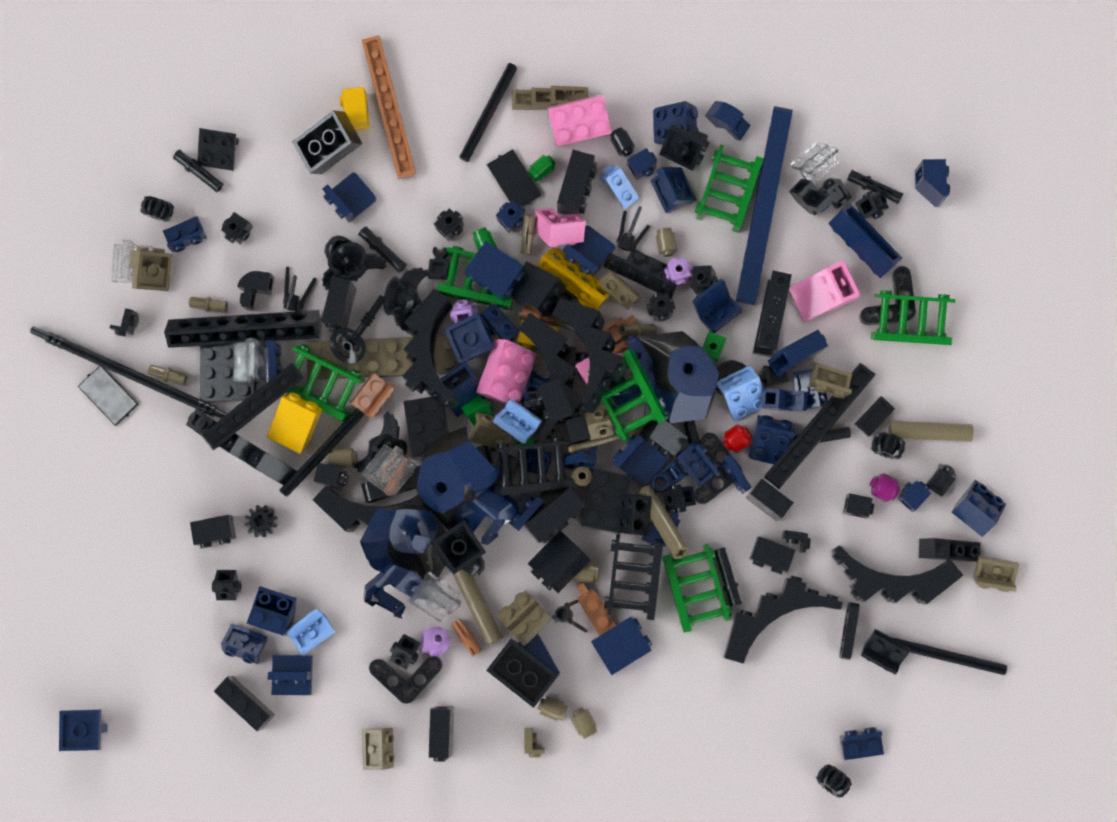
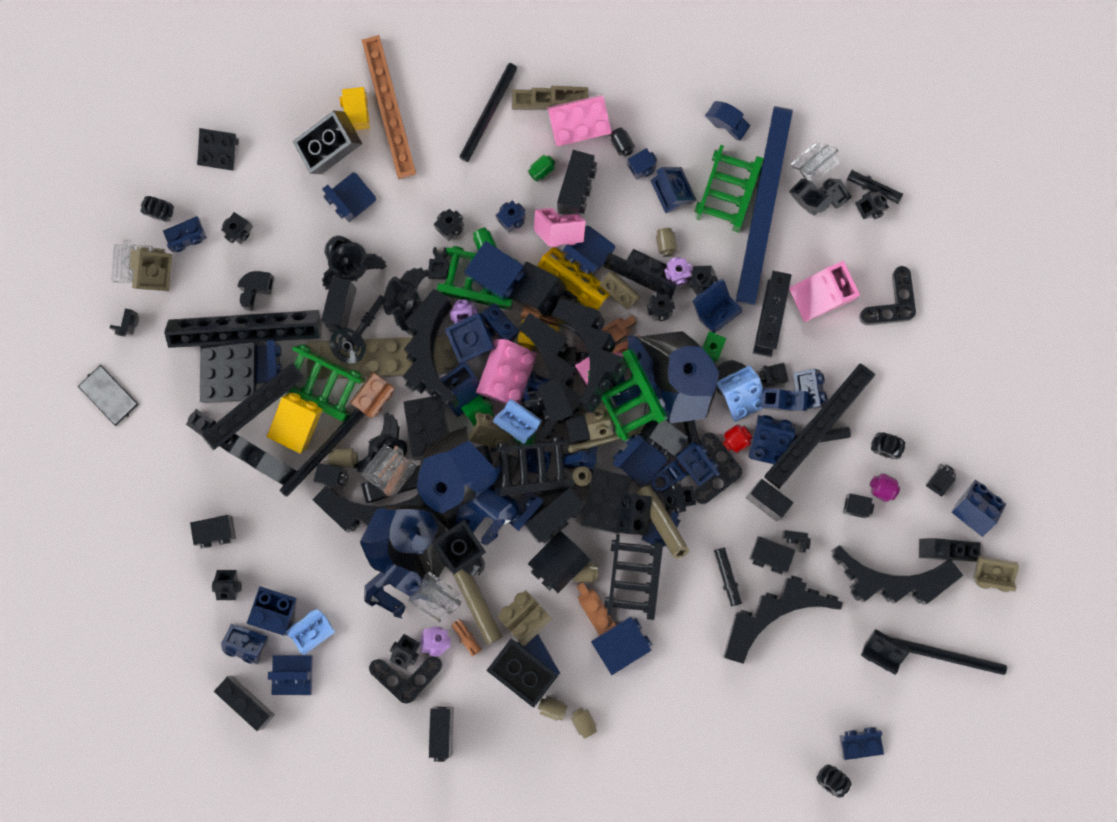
black axle [30,326,227,418] -> none
dark blue bracket [59,709,108,751] -> none
dark tan axle [148,365,188,386] -> none
black pin [173,149,224,193] -> none
dark tan axle [189,297,228,313] -> none
clear bracket [233,338,268,383] -> none
black gear [244,505,278,538] -> none
black plant [283,267,316,311] -> none
black pin [358,226,407,273] -> none
dark tan bracket [362,728,395,770] -> none
black piece [487,149,541,206] -> none
dark tan pin [520,215,536,254] -> none
dark tan bracket [524,728,545,757] -> none
black plant [552,599,588,633] -> none
light blue bracket [599,165,639,209] -> none
black plant [616,206,650,252] -> none
dark tan pin [619,323,657,337] -> none
dark blue bracket [653,101,699,144] -> none
black plate [659,124,710,171] -> none
green fence [662,544,732,633] -> none
dark blue plate [722,454,752,494] -> none
dark blue brick [767,329,828,377] -> none
dark tan bracket [809,363,852,398] -> none
dark blue brick [828,204,903,279] -> none
black beam [839,602,860,660] -> none
black plate [854,396,895,437] -> none
green fence [871,290,956,345] -> none
dark tan piece [888,421,974,442] -> none
dark blue brick [898,480,931,512] -> none
dark blue slope [915,159,950,207] -> none

